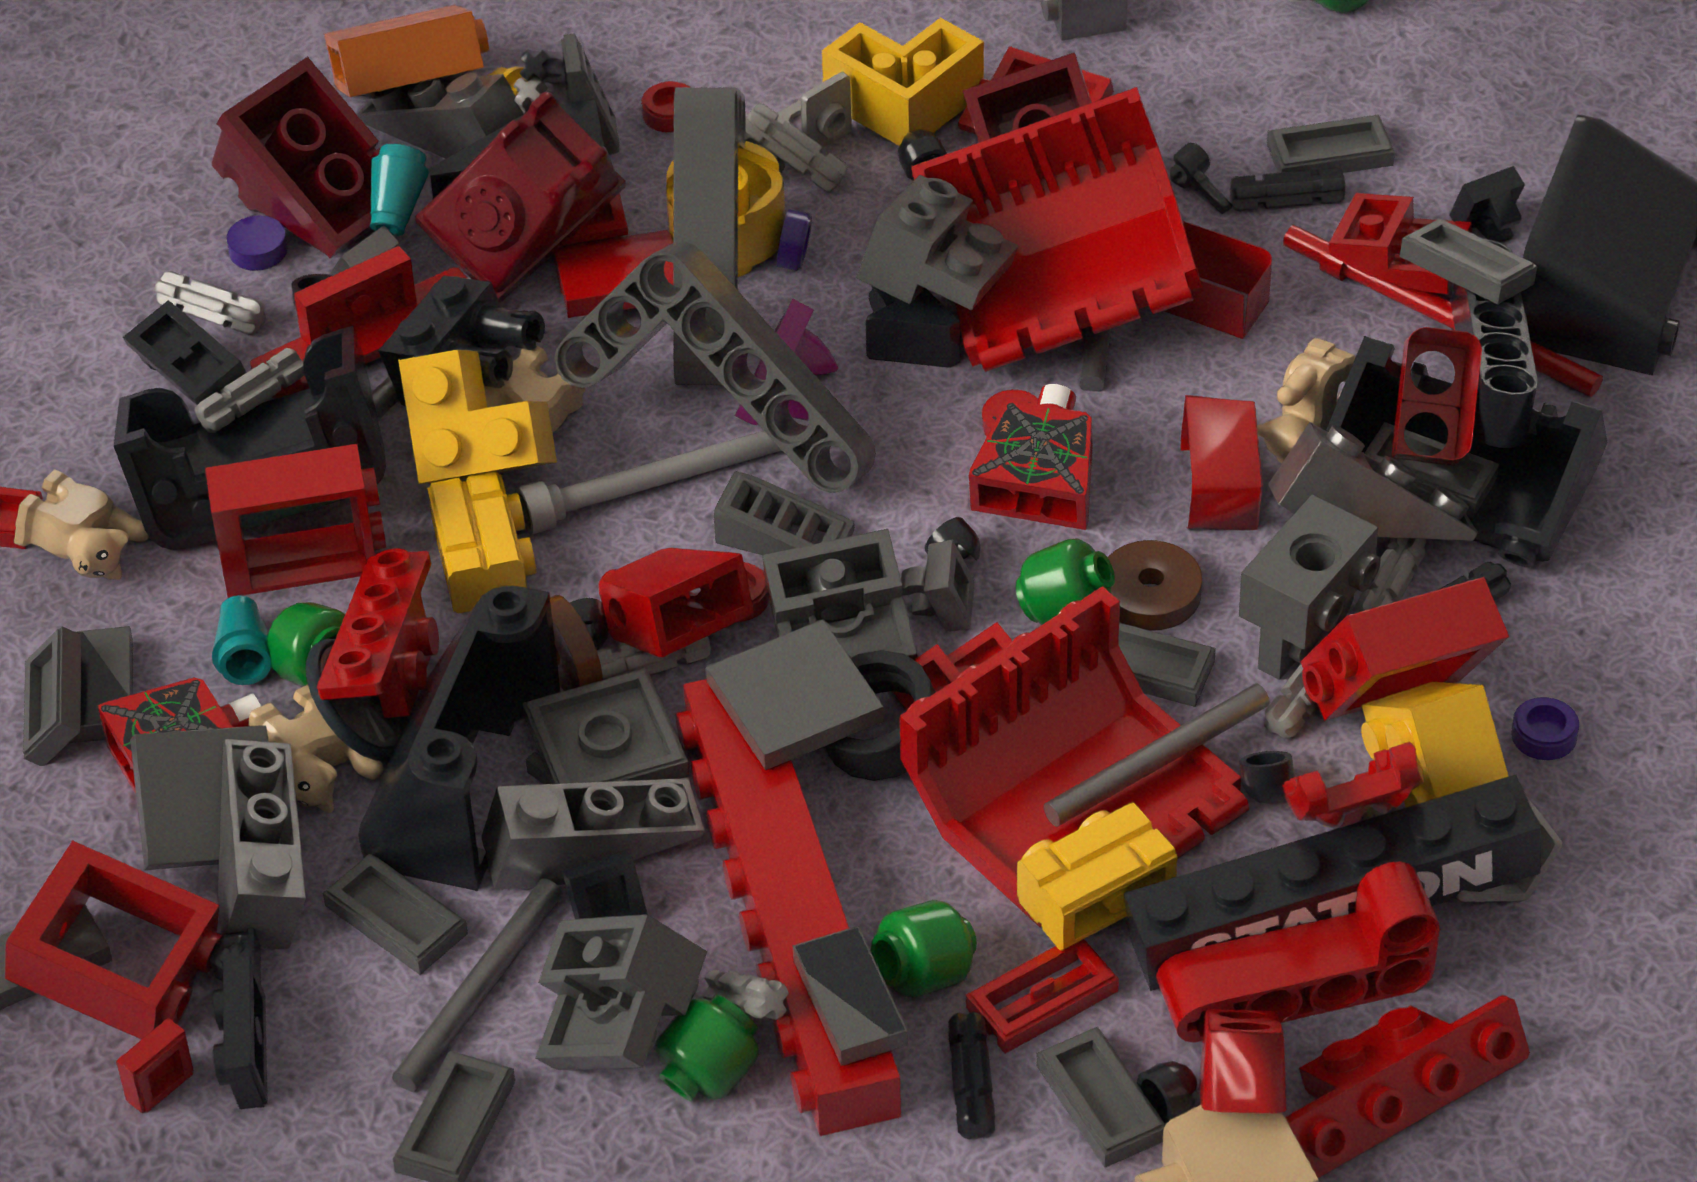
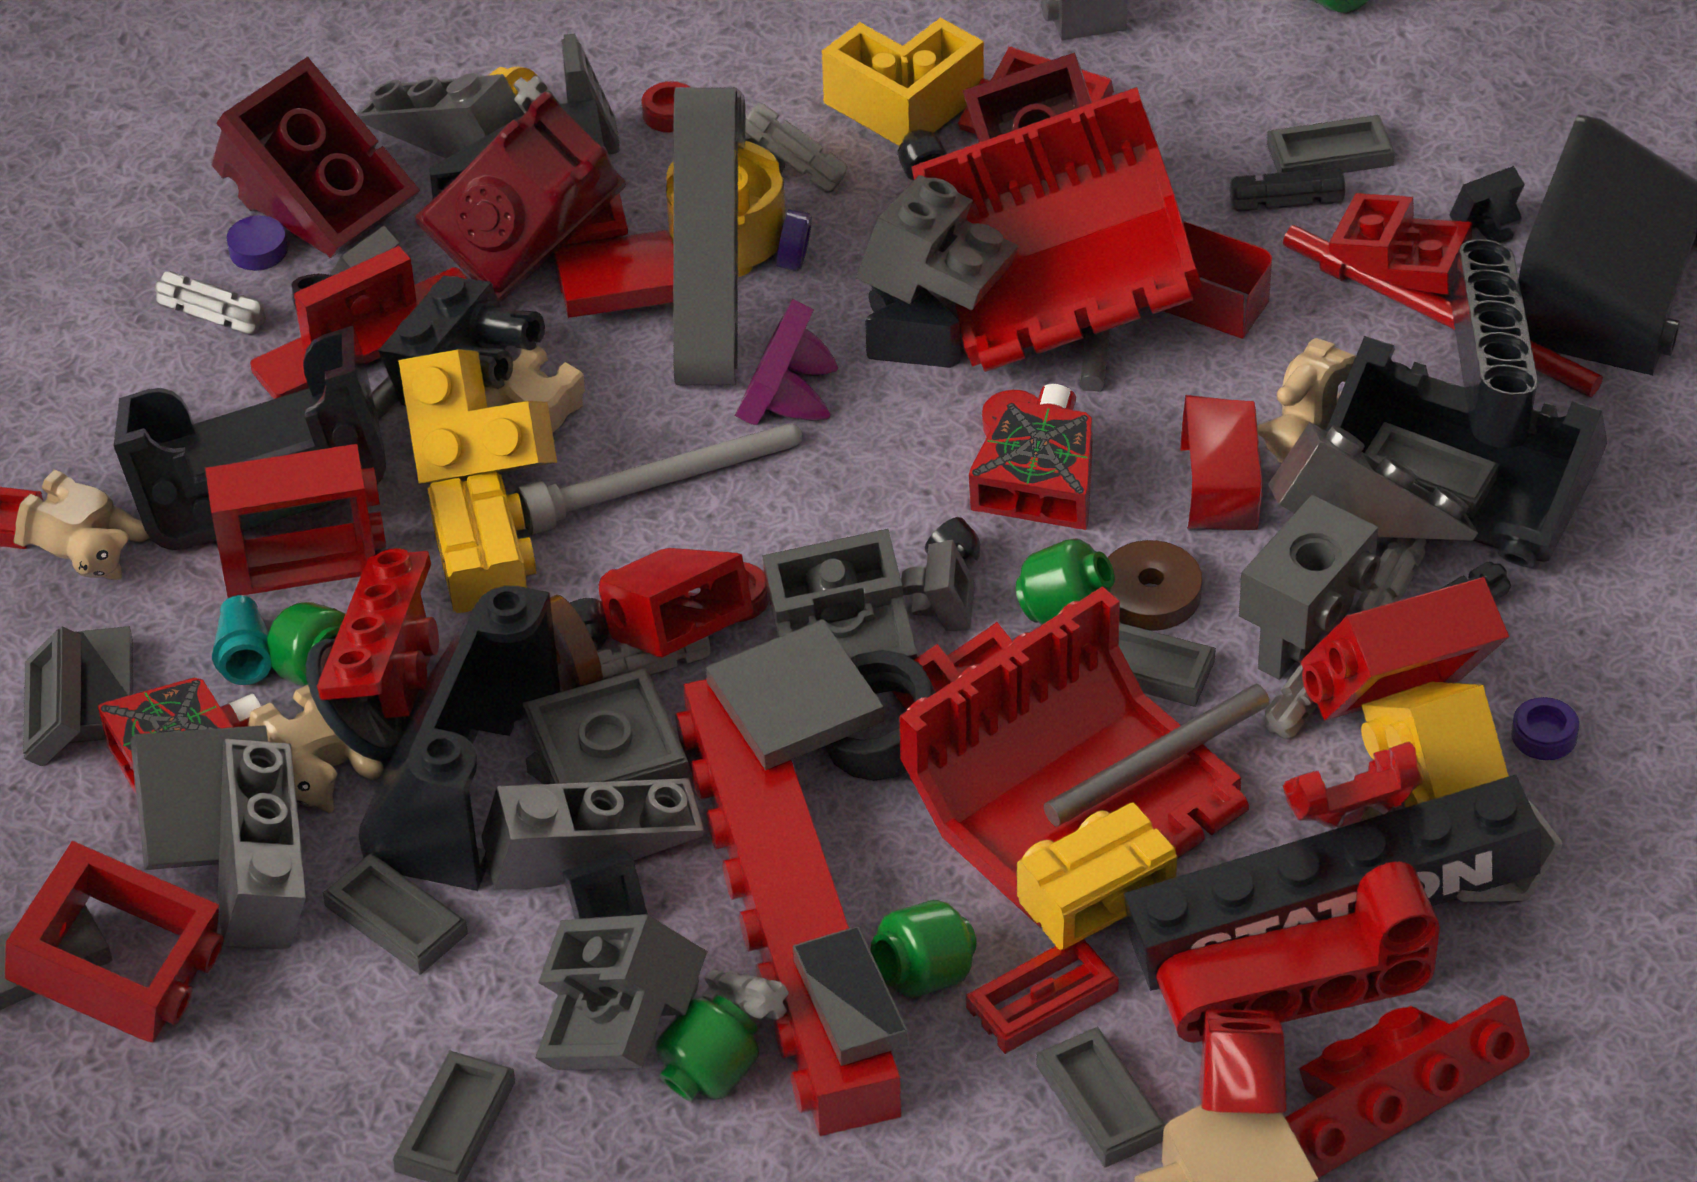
red tile [116,1018,194,1114] -> none
black hinge [123,300,247,405] -> none
light grey axle [194,348,305,433] -> none
black hinge [210,928,268,1109] -> none
orange brick [324,5,489,97] -> none
teal cone [370,144,430,236] -> none
flat silver bar [392,879,562,1092] -> none
black axle [520,50,565,84] -> none
dark grey beam [554,242,876,493] -> none
dark grey slope [714,471,855,555] -> none
light grey bracket [777,72,852,148] -> none
black axle [948,1012,996,1139] -> none
black hinge [1137,1061,1198,1124] -> none
black hand [1170,143,1232,214] -> none
black hinge [1239,751,1294,804] -> none
red piece [1391,327,1482,466] -> none
dark grey tile [1400,218,1537,304] -> none

